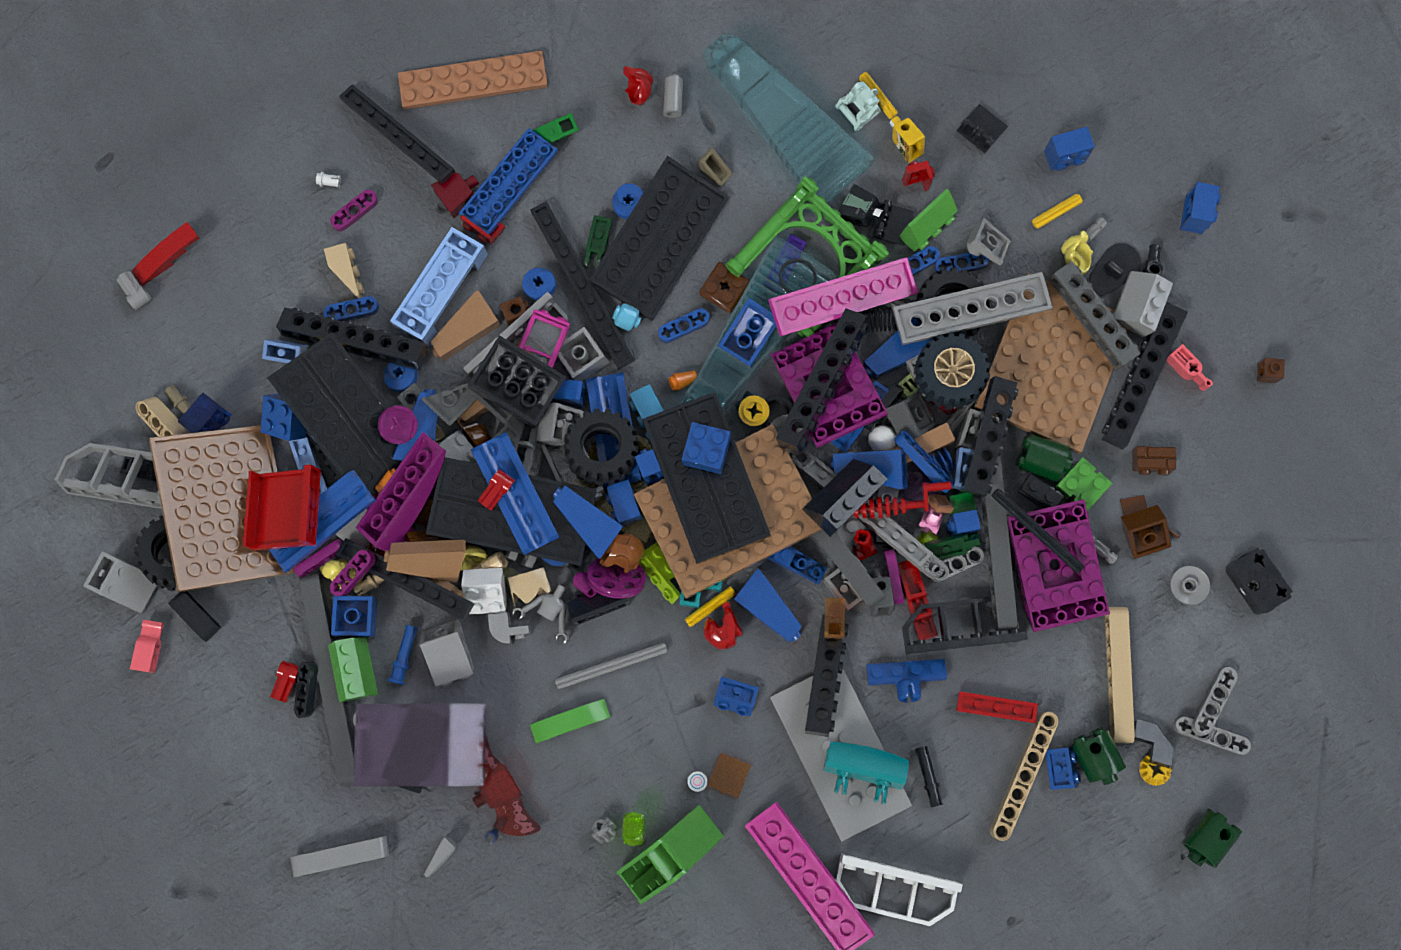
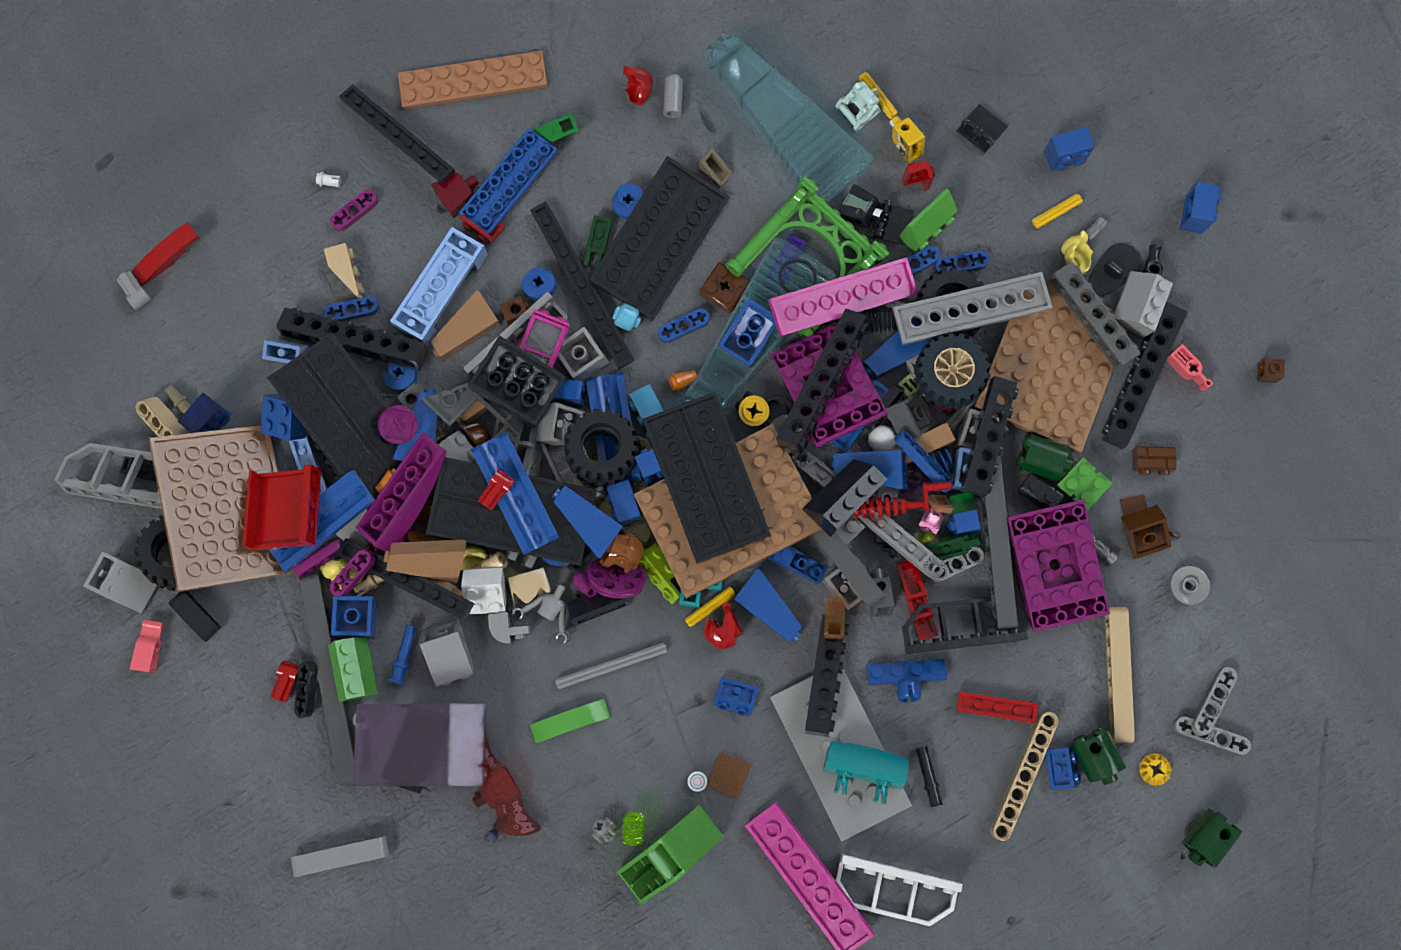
light grey slope [424,836,458,877] -> none
blue brick [682,422,732,474] -> none
red piece [852,529,877,561] -> none
magenta beam [884,549,904,605] -> none
light grey slope [967,218,1011,265] -> none
black axle [991,488,1084,573] -> none
tile [1134,719,1173,768] -> none
black axle [1226,548,1293,615] -> none

